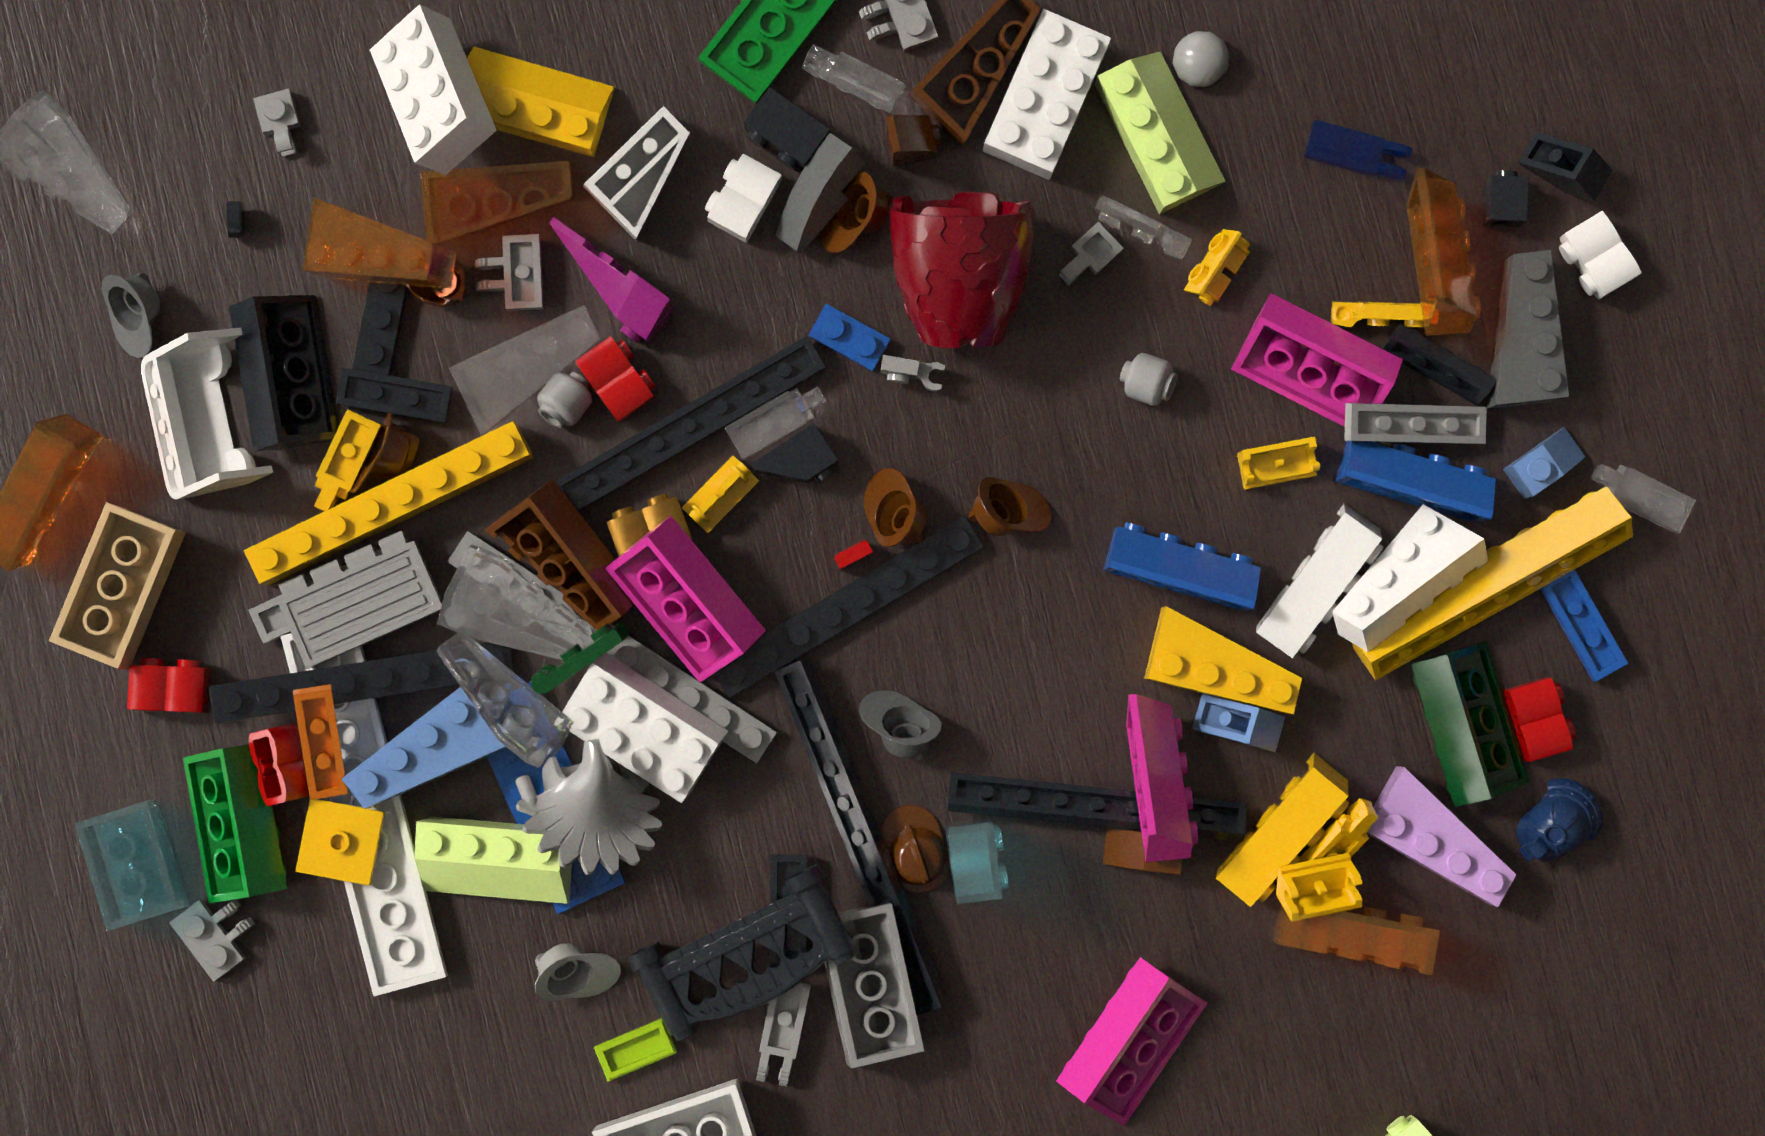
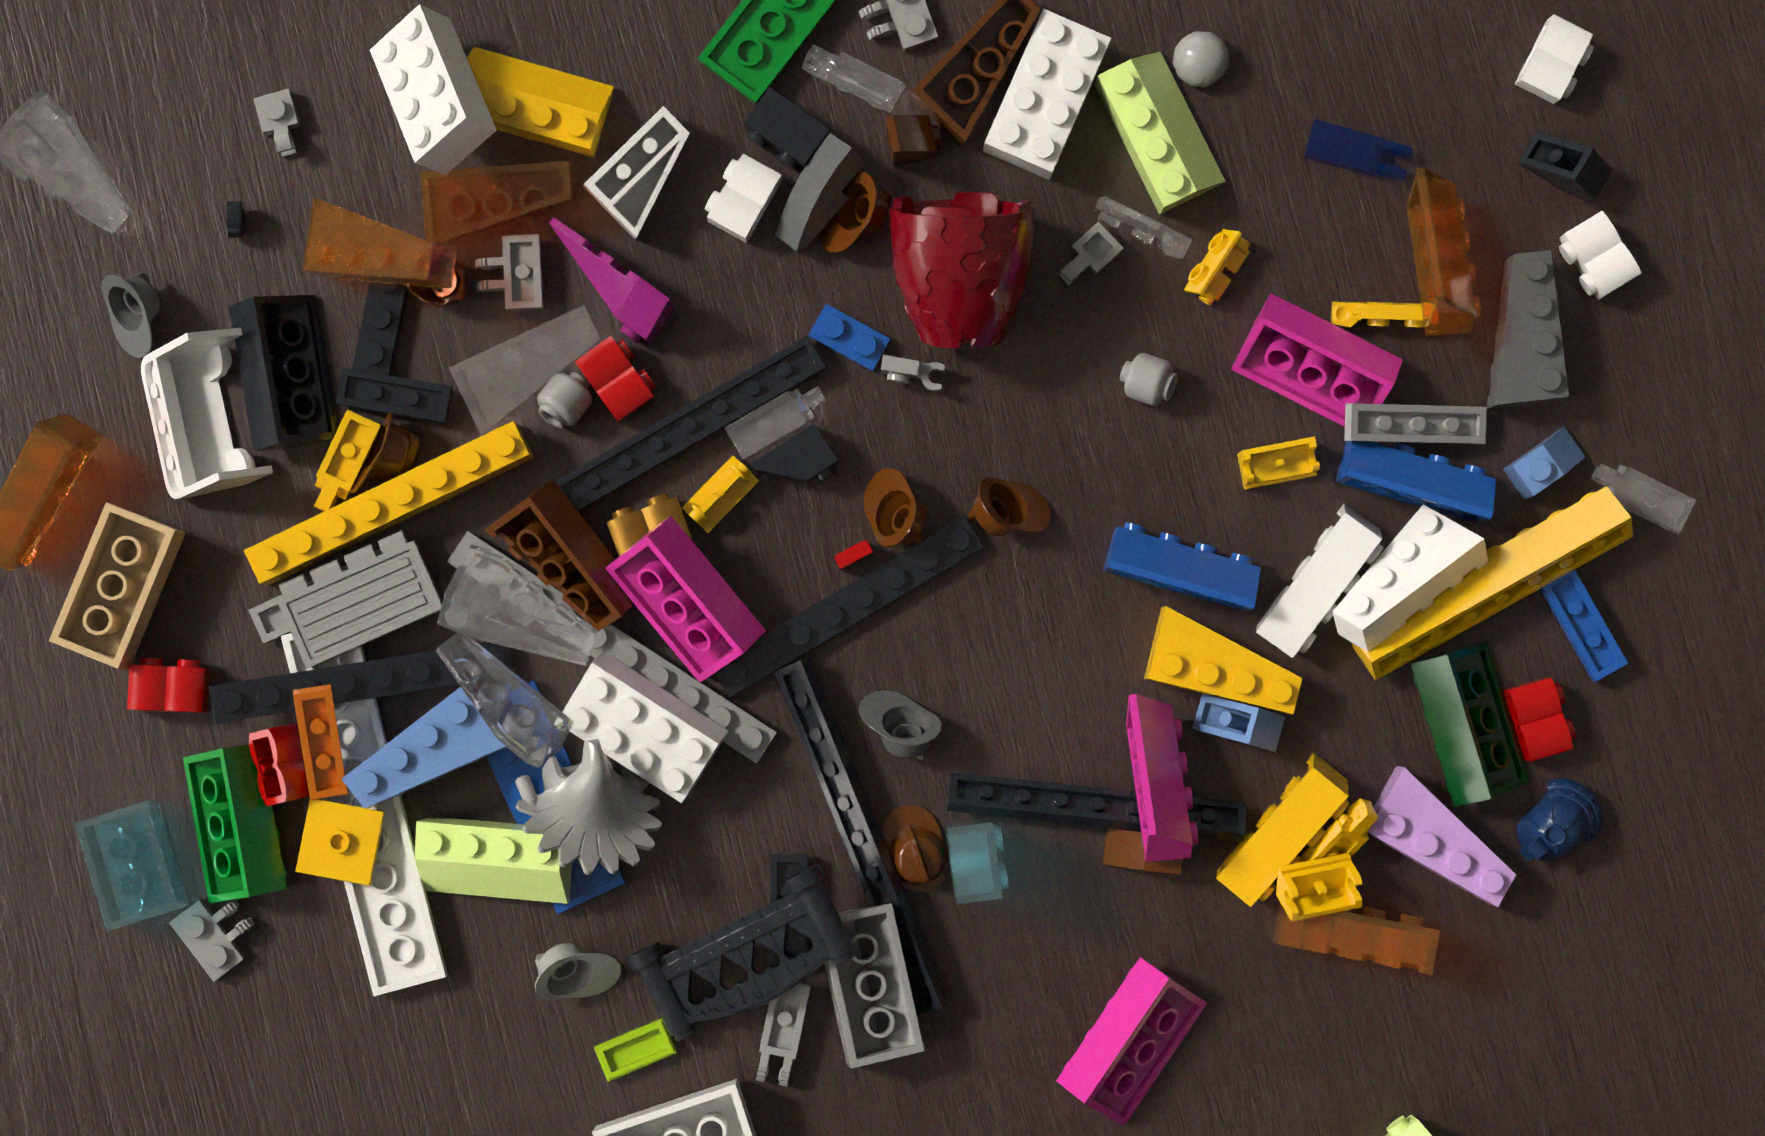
dark green plate [531,621,630,694] -> none
black plate [1383,324,1496,406] -> none
black brick [1482,170,1529,227] -> none
none -> white brick [1515,14,1594,104]

